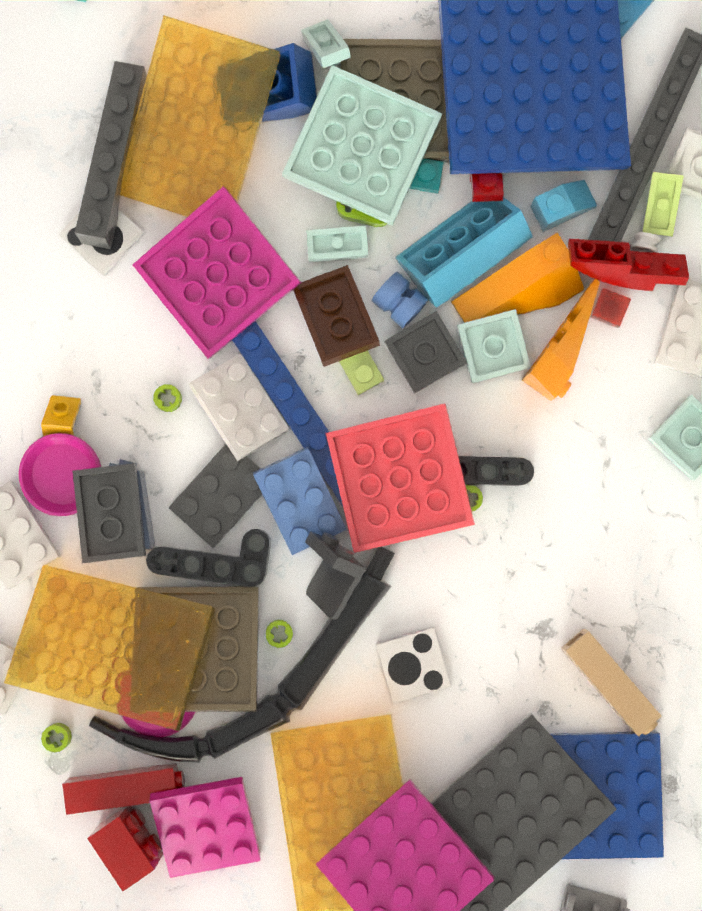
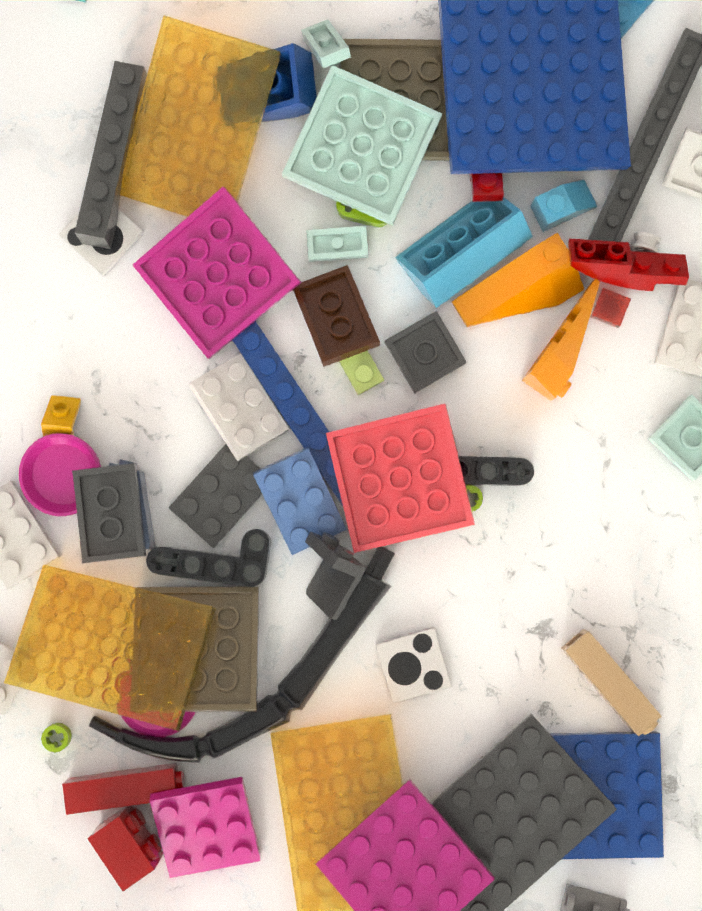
lime bush [153,384,182,412] -> none
lime bush [266,620,293,648] -> none
medium blue wheel [371,271,429,329] -> none
teal plate [409,159,444,194] -> none
light aqua plate [457,309,531,383] -> none
yellowish green plate [642,172,684,237] -> none

